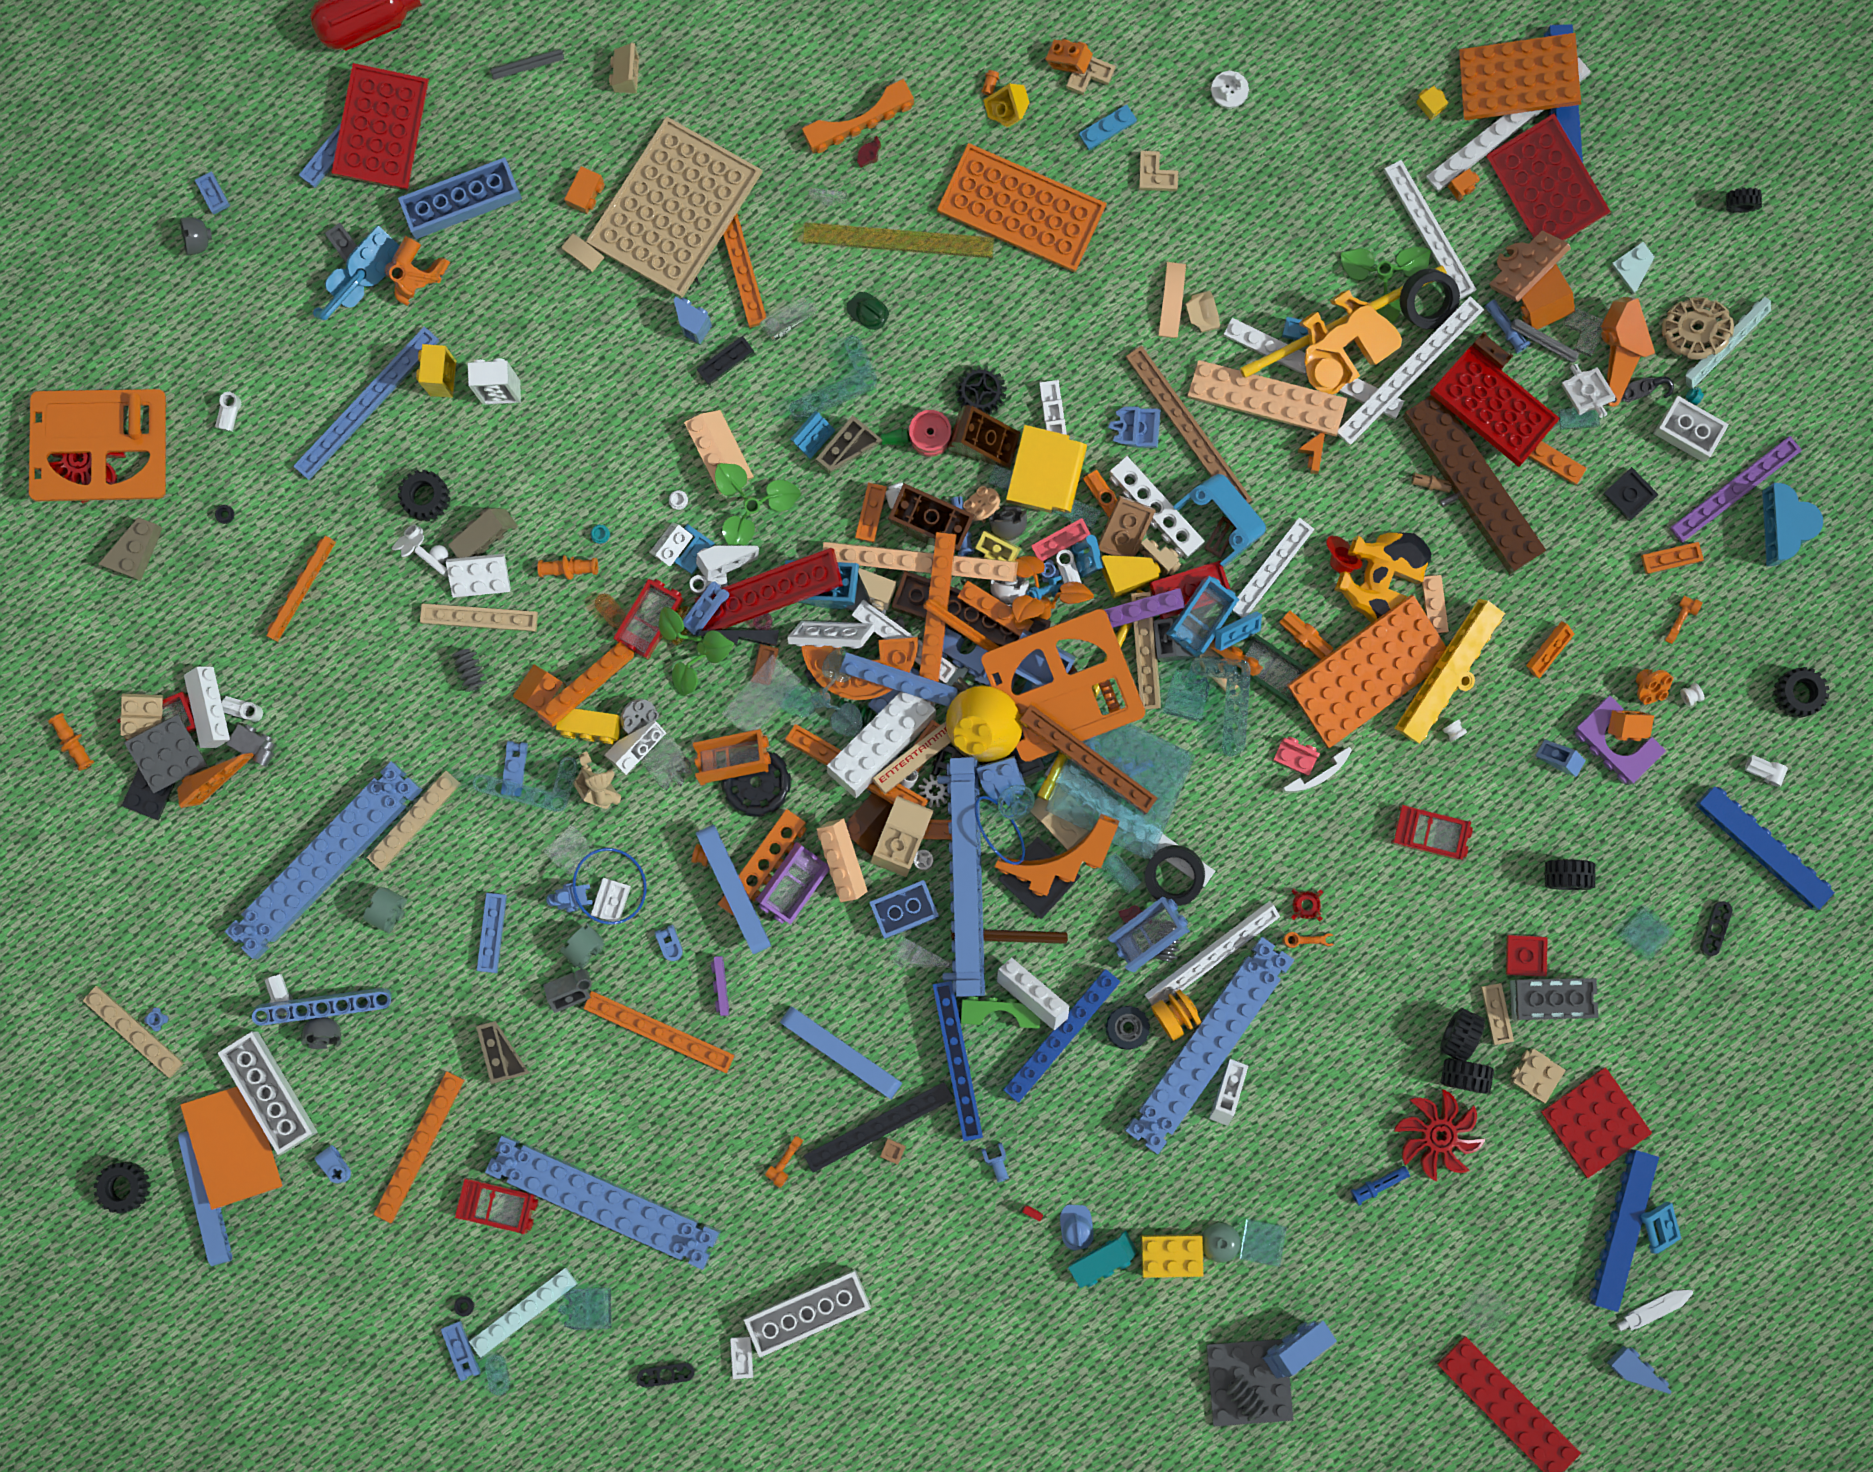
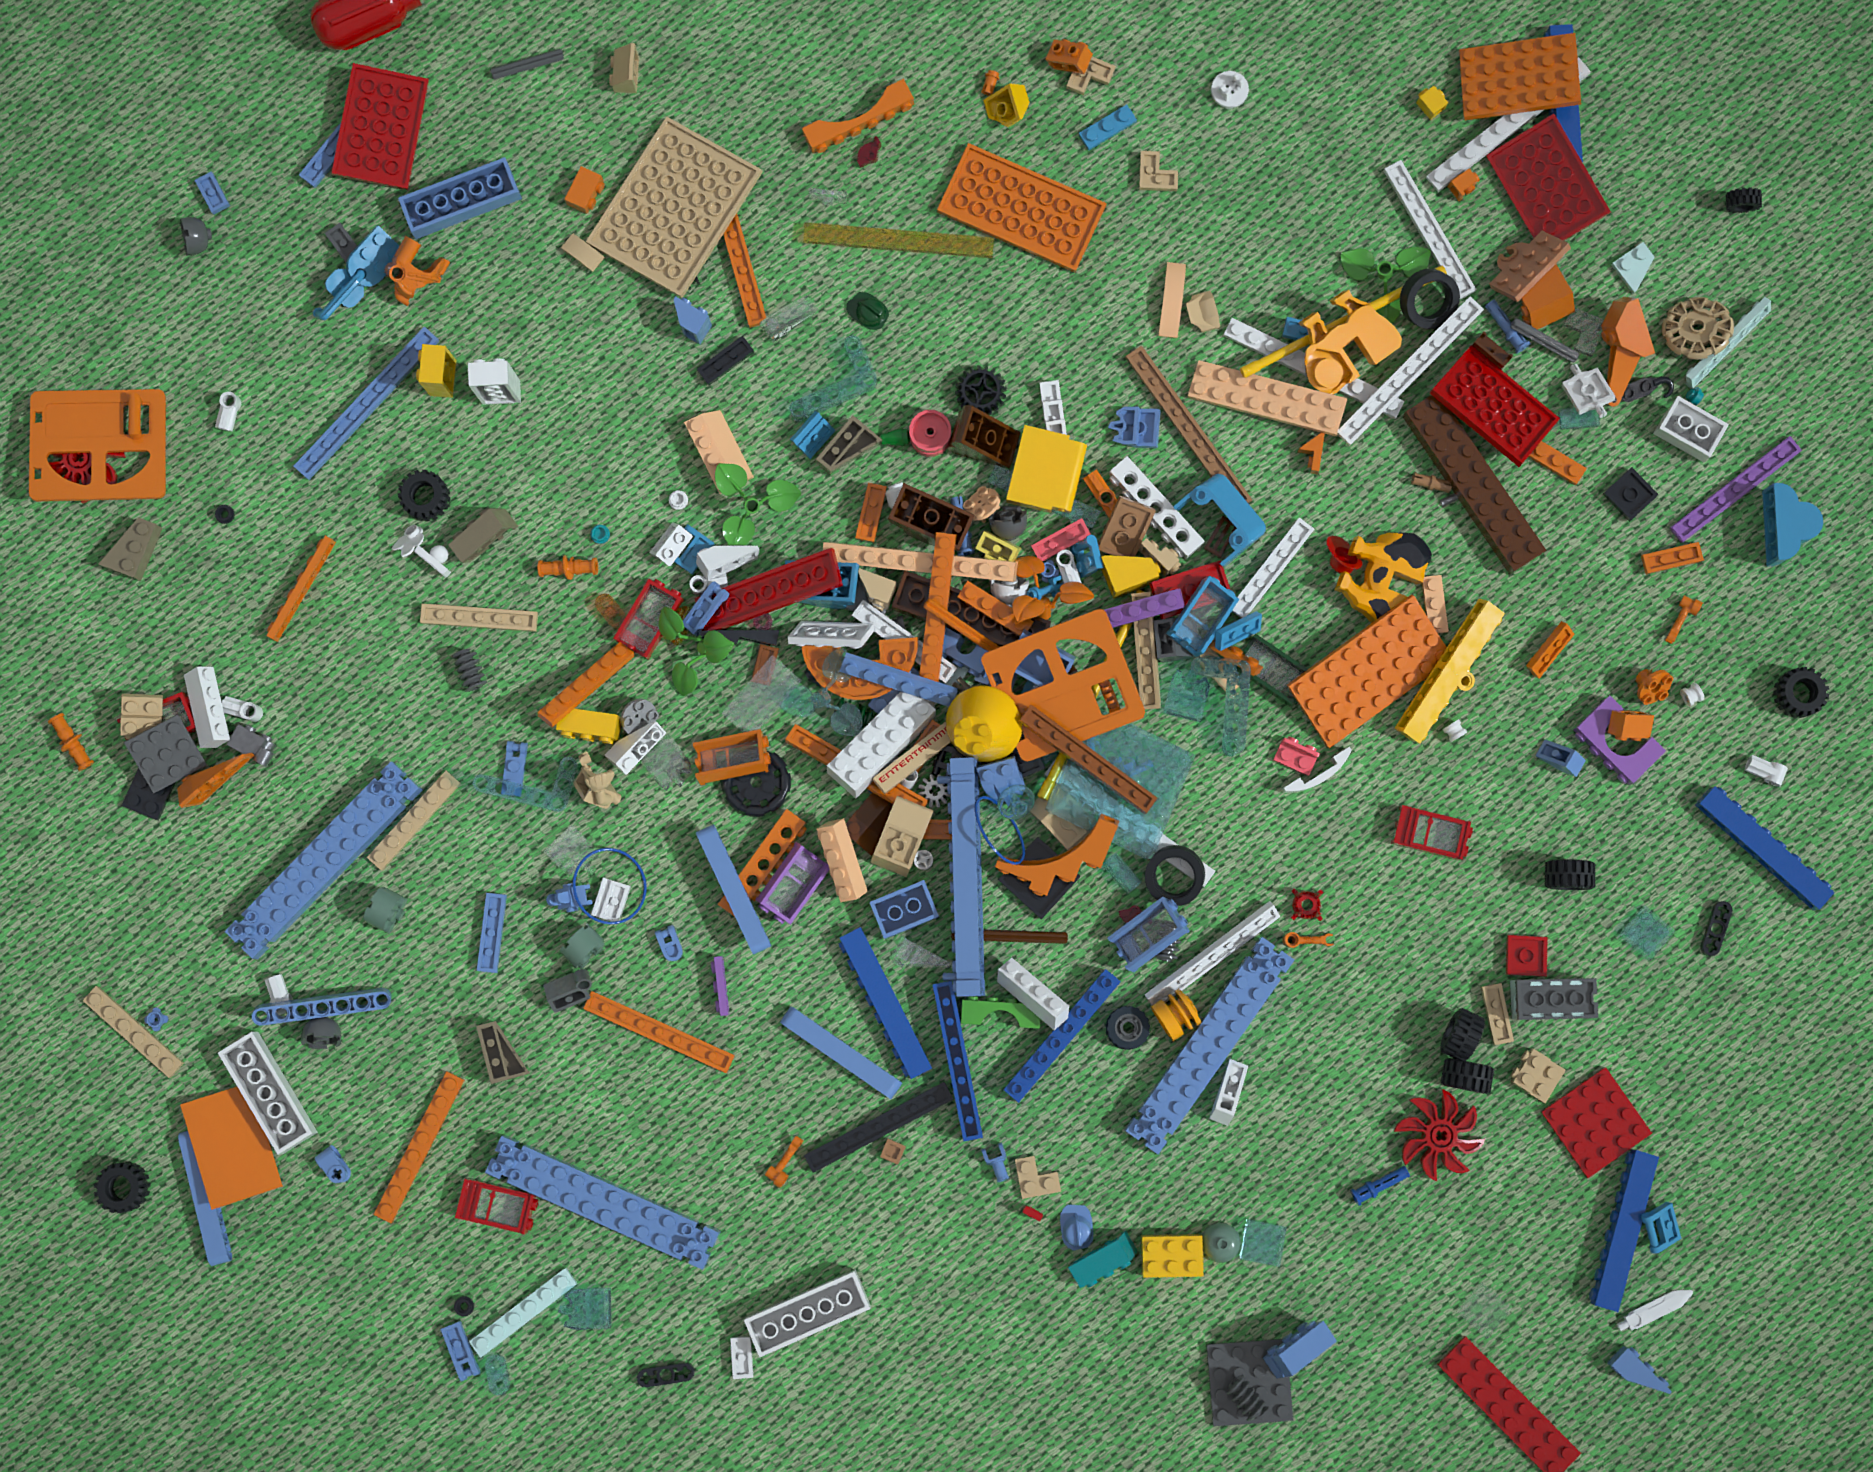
white plate [446,554,511,598] -> none
orange slope [513,665,566,713] -> none
orange wheel [691,844,709,867] -> none
orange piece [1279,610,1334,660] -> none
none -> blue brick [838,927,932,1079]
none -> tan plate [1015,1156,1061,1199]

